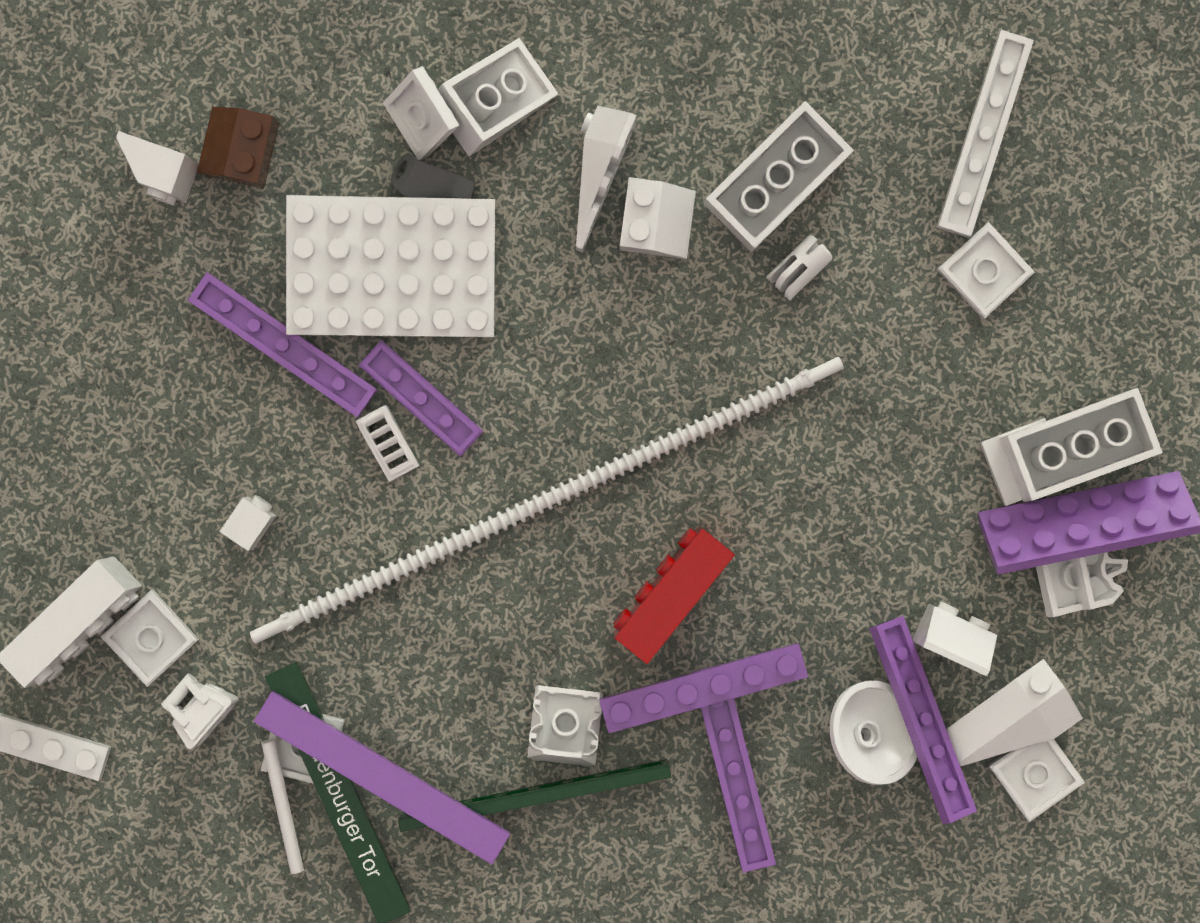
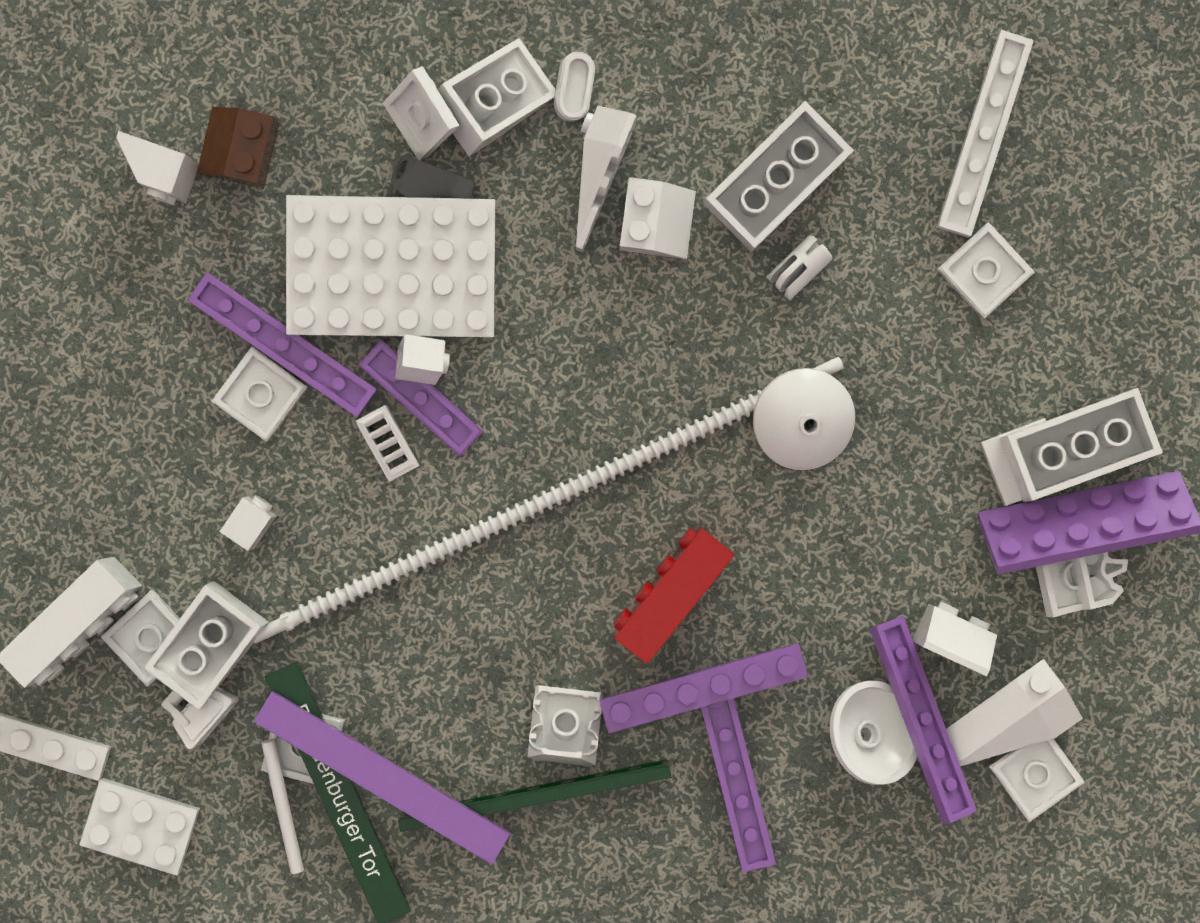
none -> white plate [79,778,200,876]
none -> white slope [144,581,269,710]
none -> white tile [212,346,308,442]
none -> white brick [395,334,449,385]
none -> white tile [554,52,595,122]
none -> white dish [753,368,855,470]

